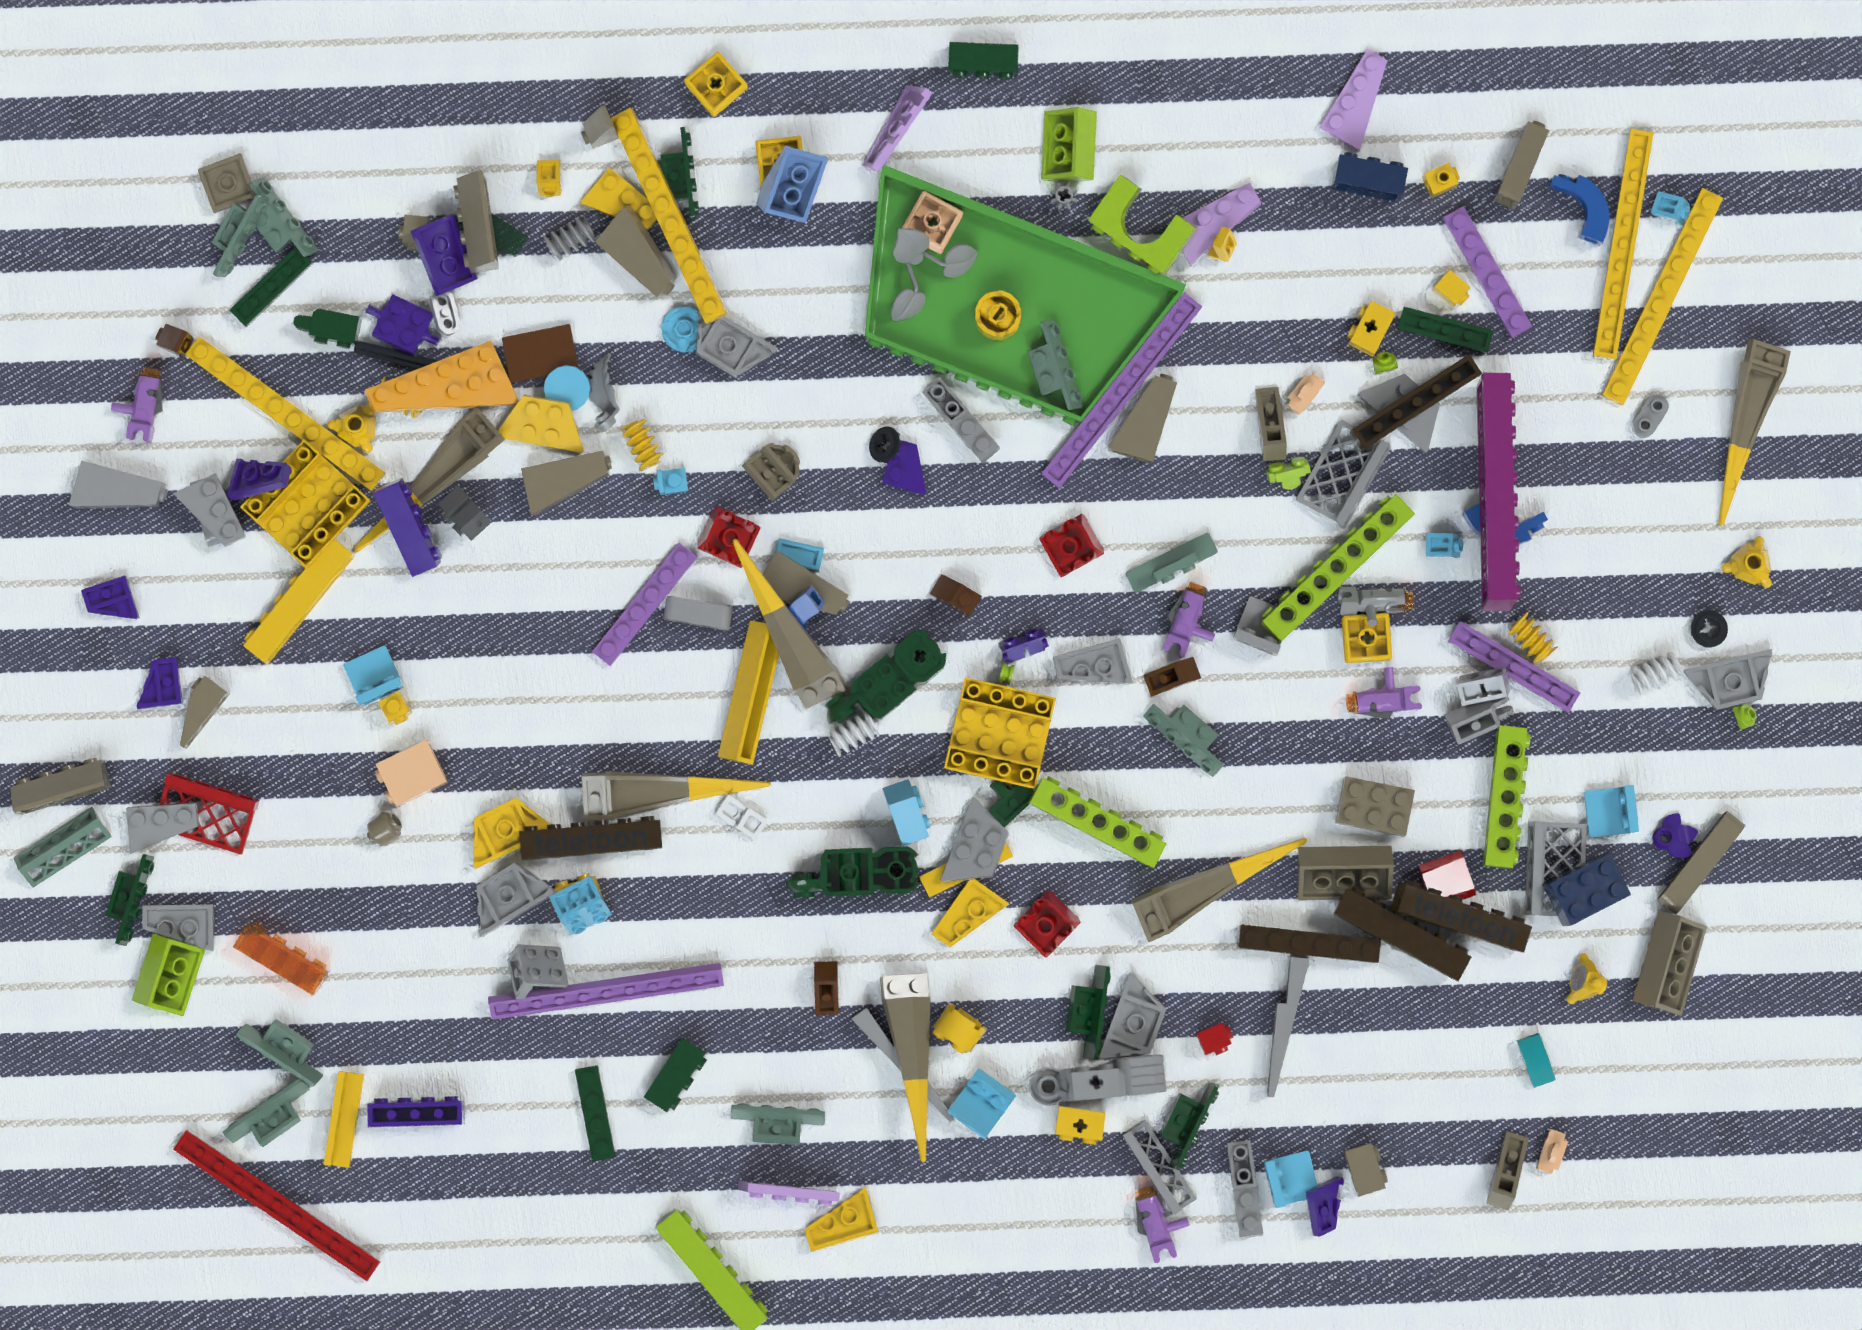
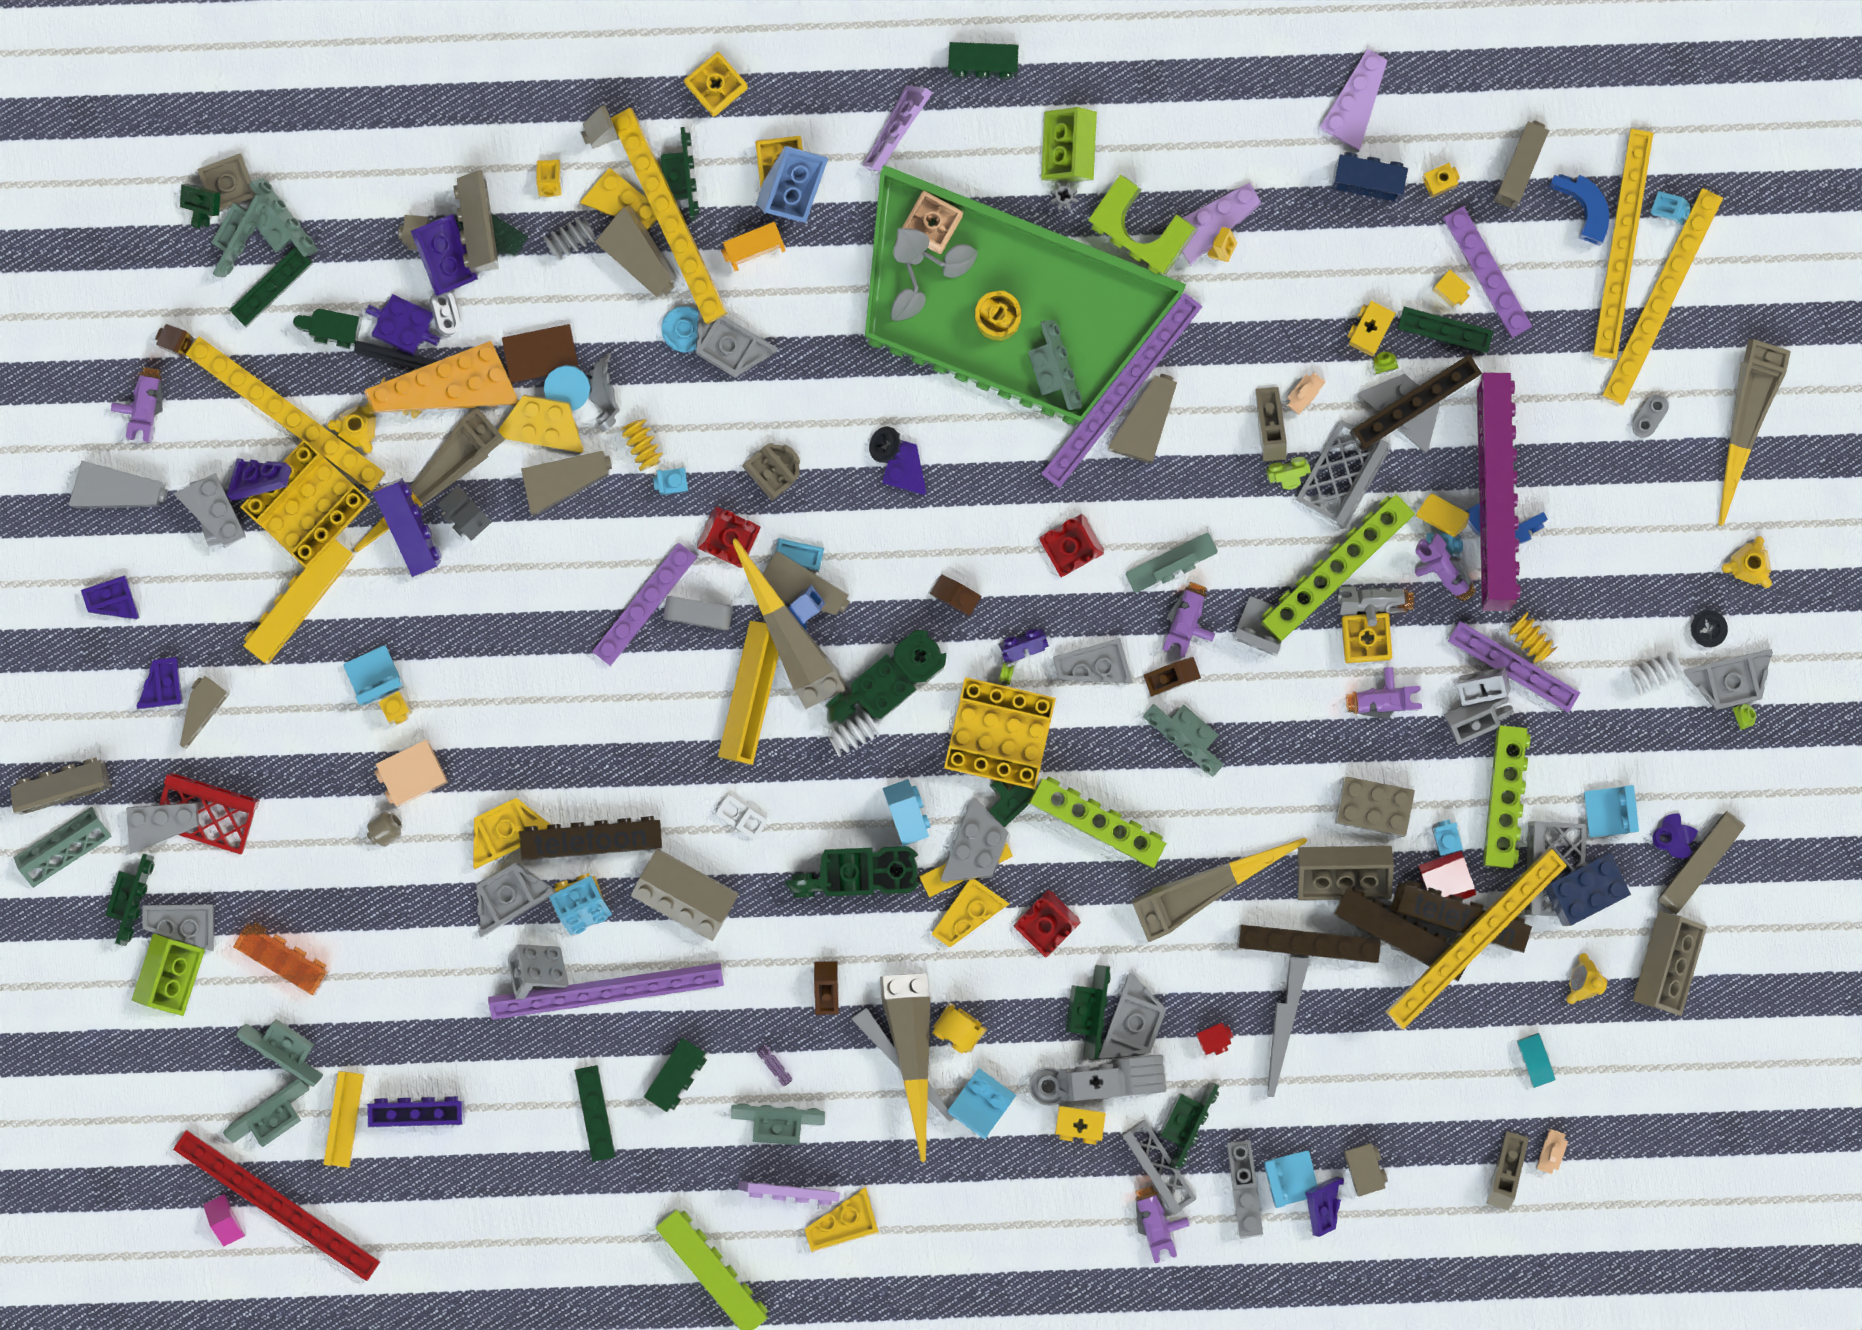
dark tan plate [582,771,771,821] -> none
light grey slope [922,377,1000,463] -> none
none -> dark green plate [180,183,221,229]
none -> dark pink slope [203,1194,245,1247]
none -> dark tan slope [631,848,739,942]
none -> light orange brick [721,222,786,272]
none -> clear purple axle [757,1045,793,1086]
none -> yellow plate [1385,848,1567,1029]
none -> medium lavender piece [1415,533,1476,601]
none -> yellow slope [1416,493,1470,538]
none -> medium azure bracket [1432,819,1463,856]

